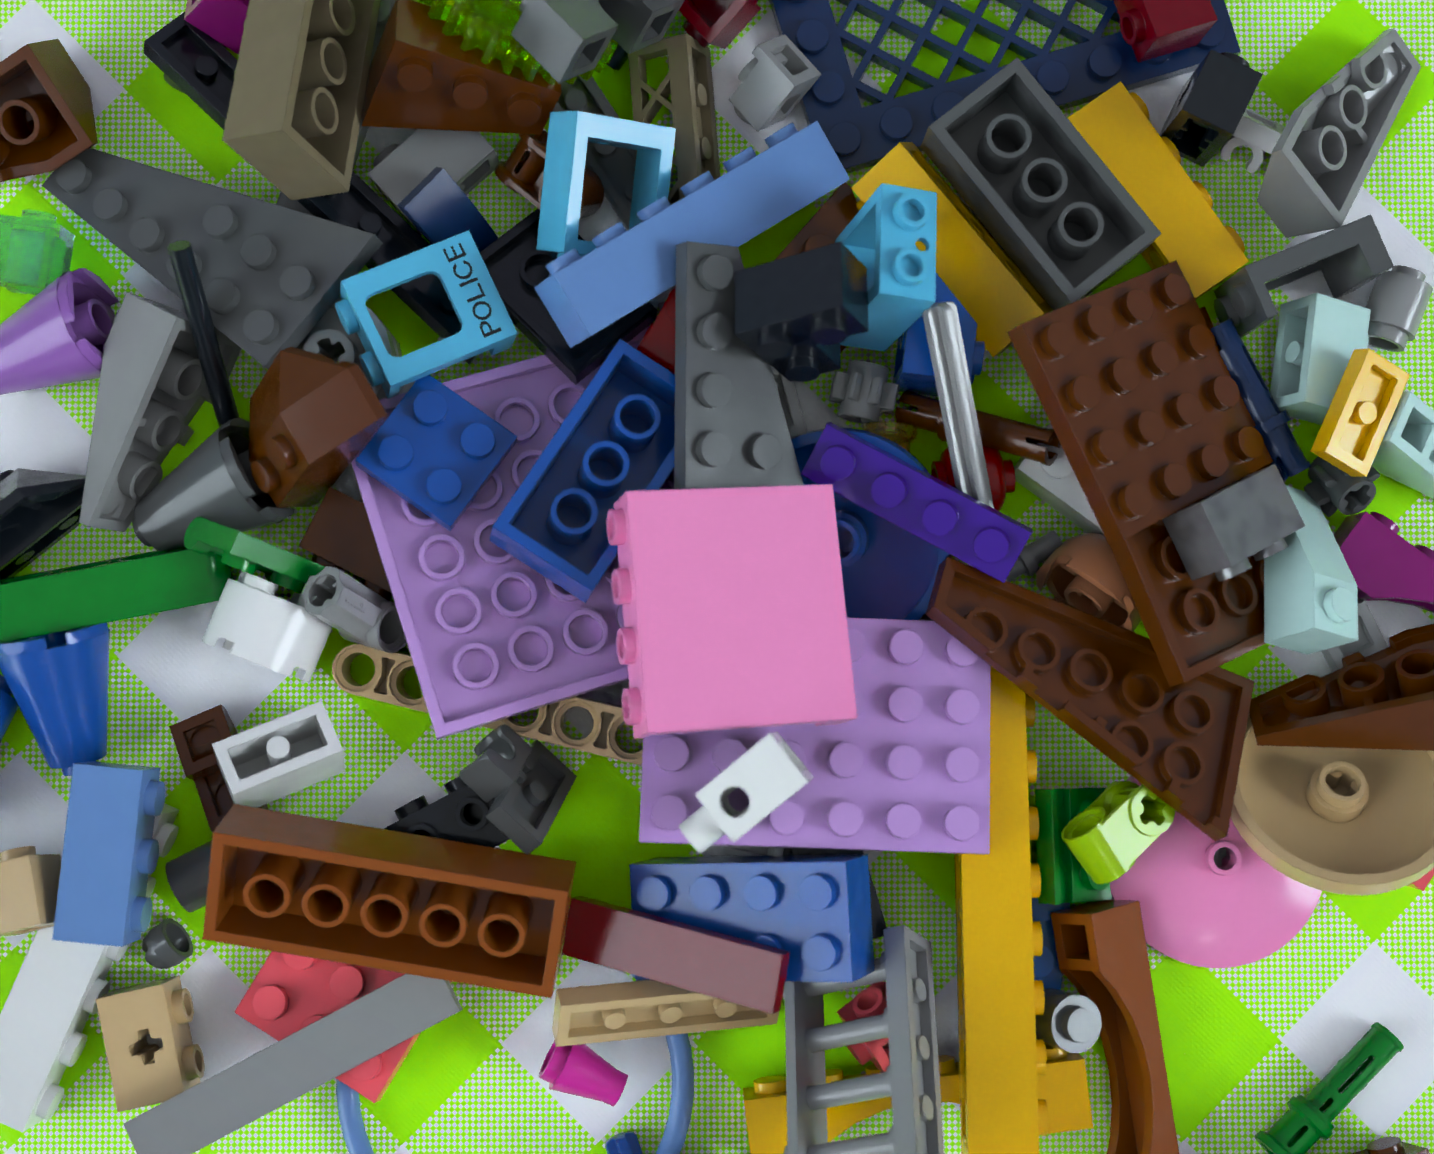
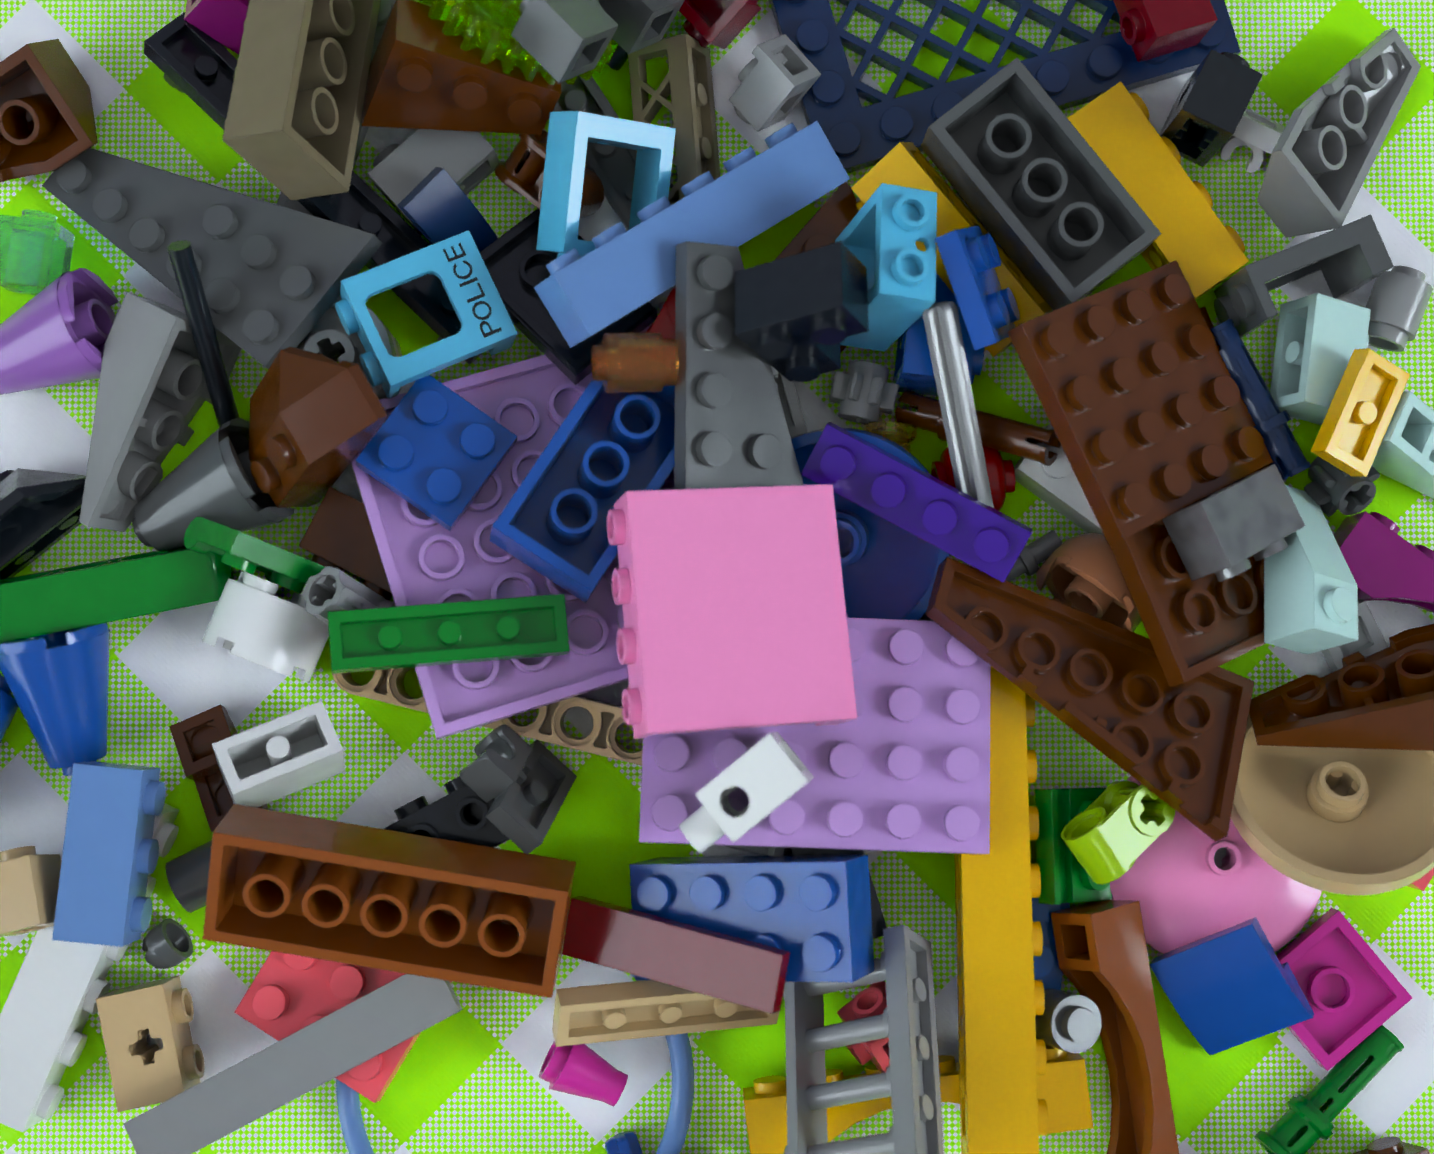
none -> green plate [328,594,570,674]
none -> clear orange brick [591,333,679,393]
none -> blue plate [935,225,1020,350]
none -> blue slope [1150,917,1314,1055]
none -> dark pink plate [1276,908,1412,1071]

